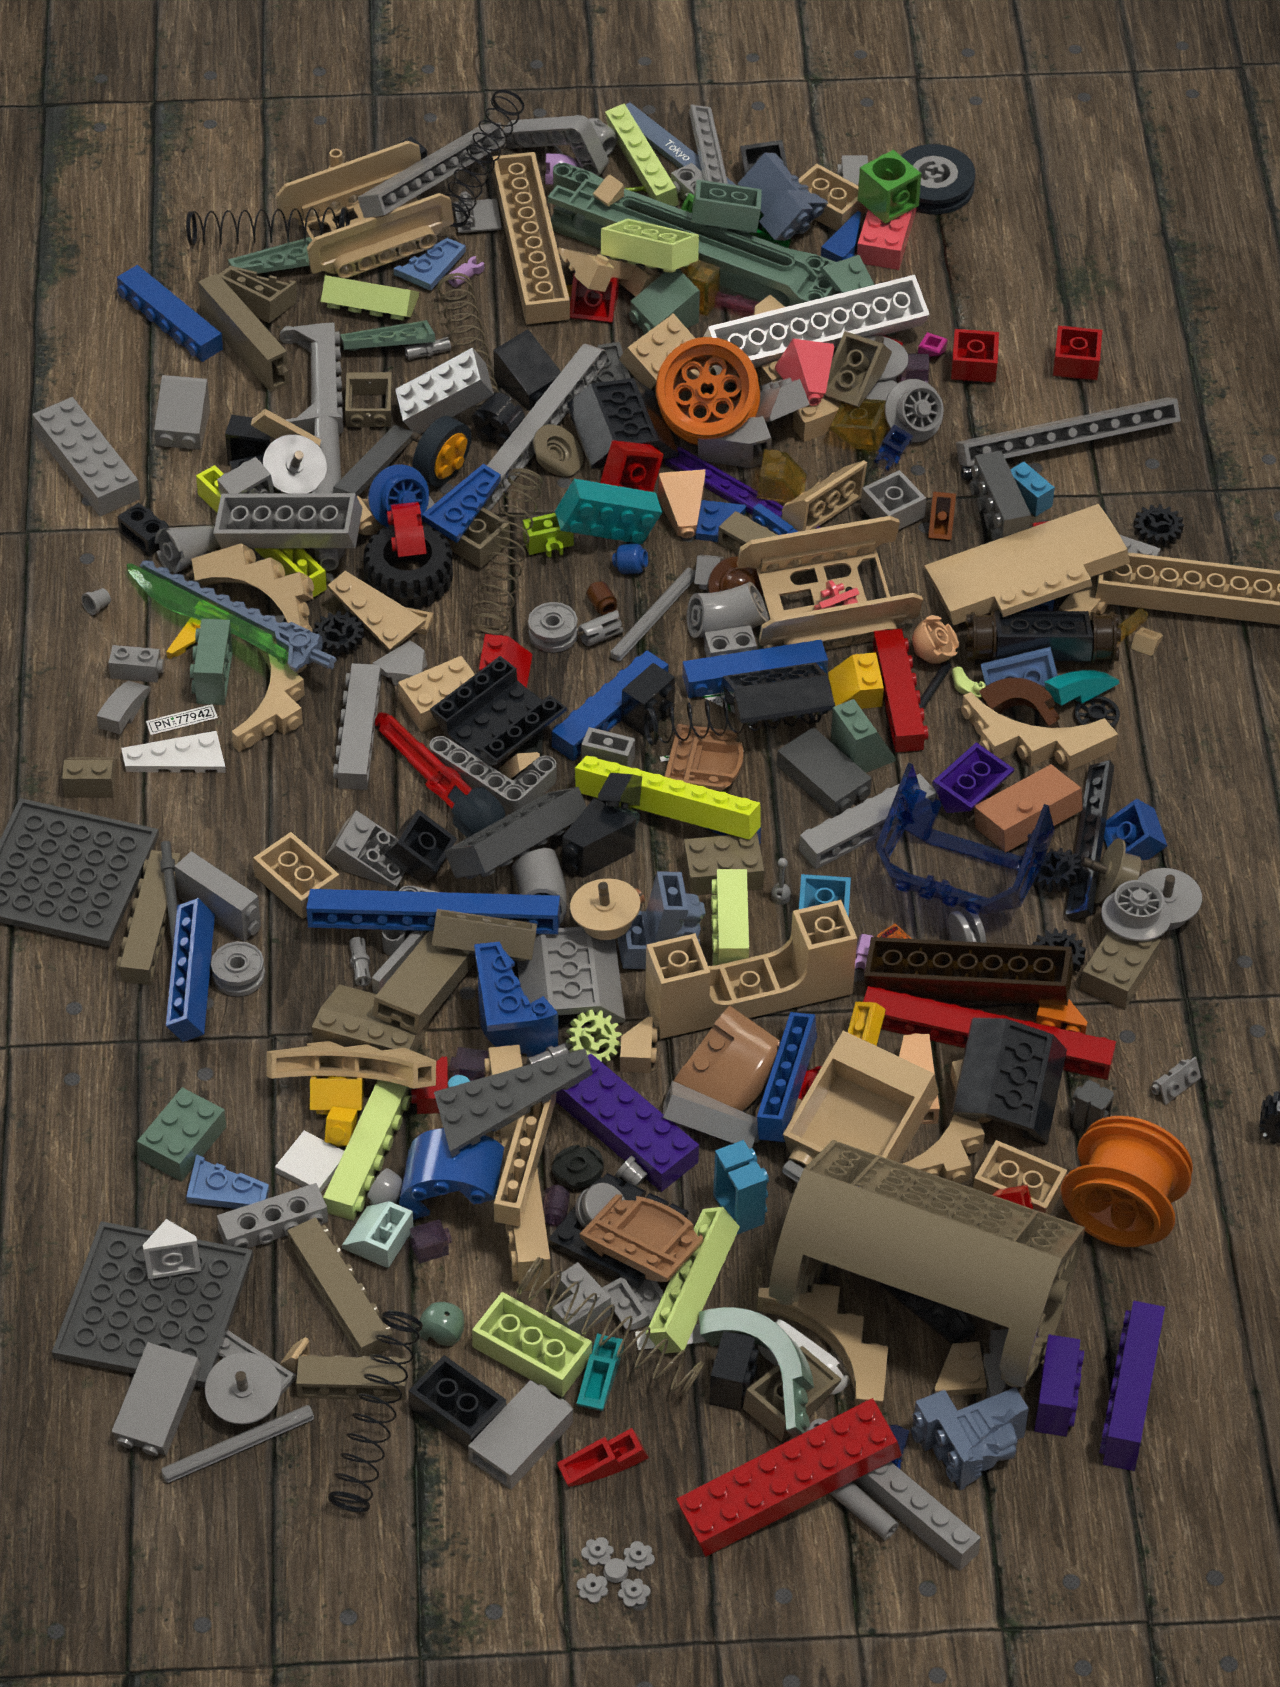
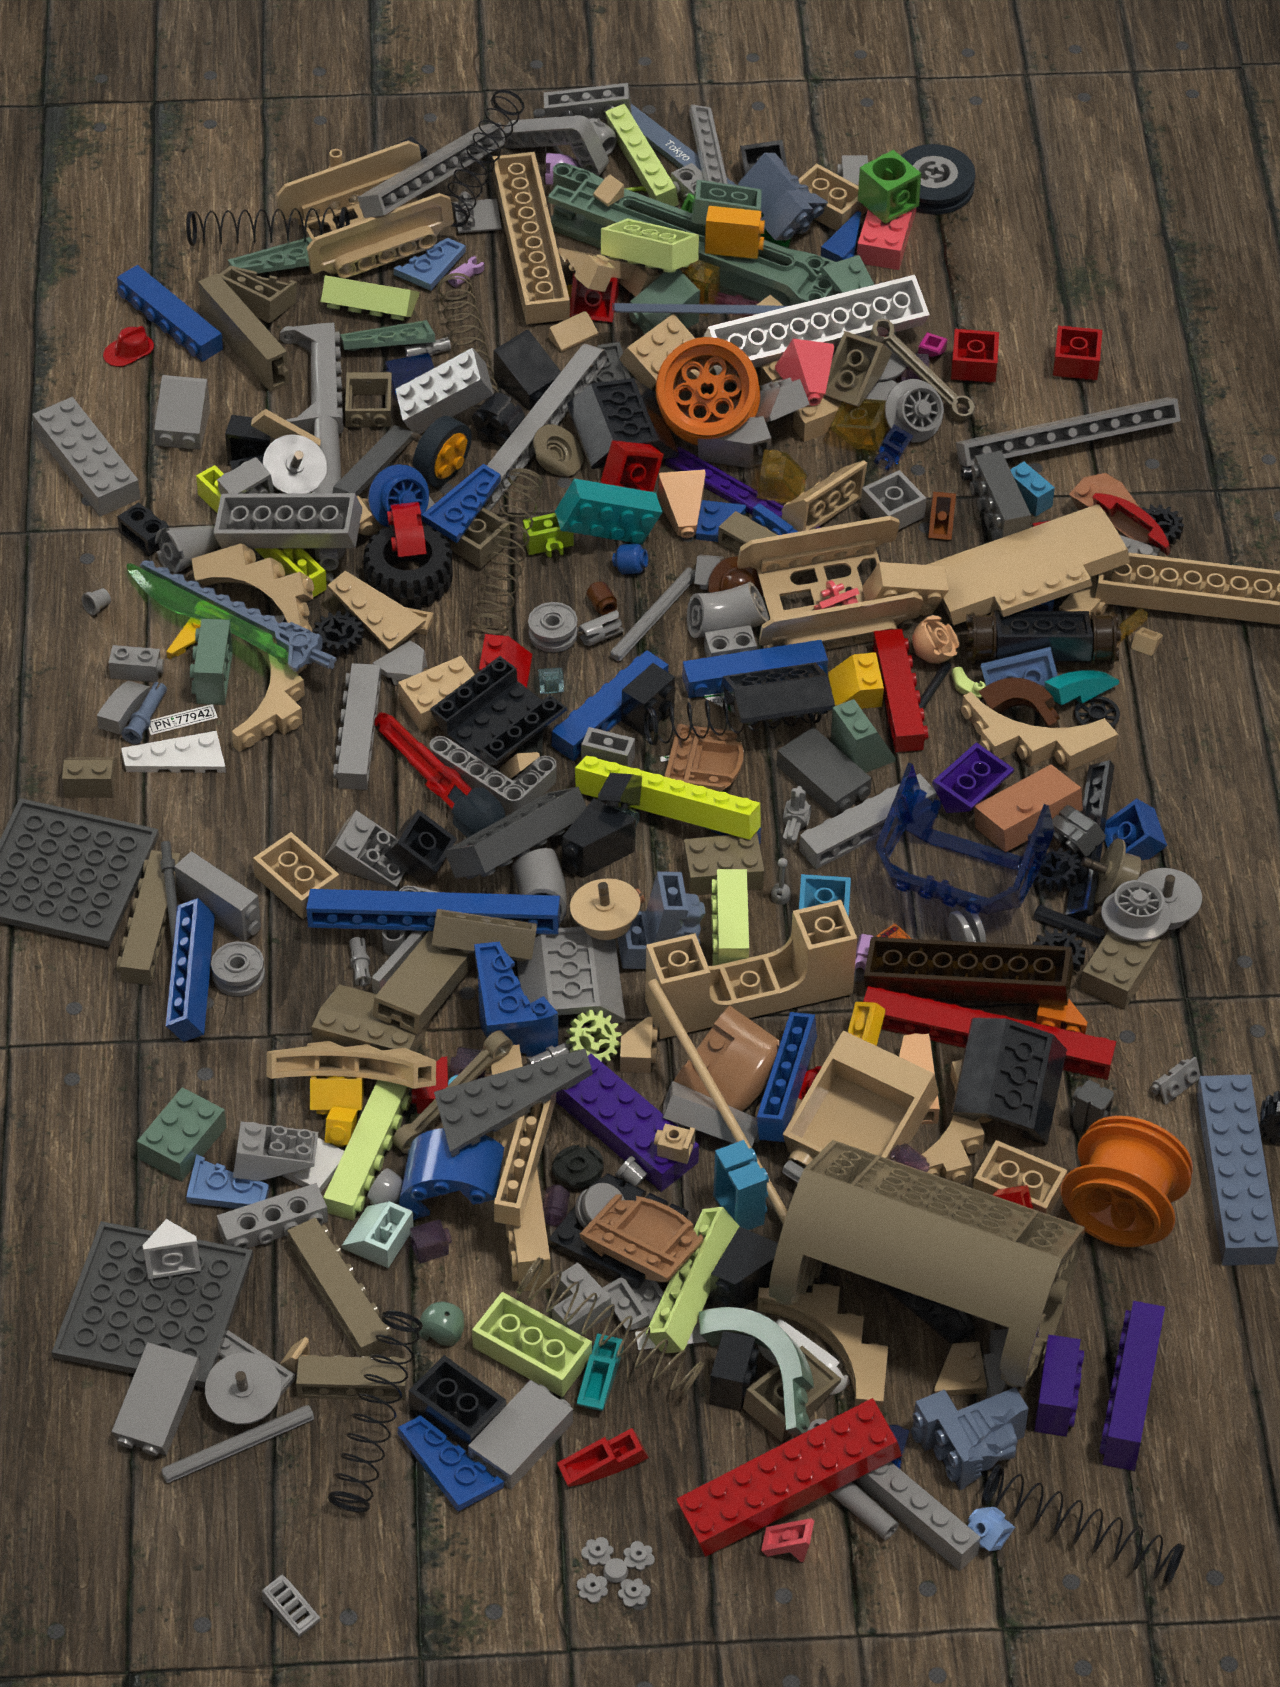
none -> red piece [103,326,154,367]
none -> sand blue pin [121,682,167,744]
none -> light grey slope [233,1121,318,1181]
none -> light grey slope [262,1575,321,1637]
none -> clear blue slope [385,353,434,400]
none -> dark tan piece [392,1030,513,1154]
none -> blue wing [397,1416,504,1511]
none -> clear light blue brick [538,667,564,694]
none -> light grey brick [544,83,632,120]
none -> tan slope [549,311,598,352]
none -> sand blue tile [612,303,789,314]
none -> tan piece [647,979,788,1224]
none -> tan brick [654,1124,695,1164]
none -> light orange brick [705,206,765,259]
none -> black slope [710,1226,778,1308]
none -> coral slope [761,1518,814,1562]
none -> light grey axle [783,786,811,844]
none -> tan brick [863,562,949,615]
none -> dark tan piece [870,319,974,422]
none -> brick [890,1143,930,1172]
none -> light blue brick [968,1507,1015,1551]
none -> black piece [981,1464,1184,1586]
none -> black axle [1034,905,1105,944]
none -> dark grey brick [1049,805,1106,856]
none -> nougat wedge [1069,473,1150,544]
none -> red slope [1092,493,1170,556]
none -> sand blue brick [1196,1075,1278,1266]

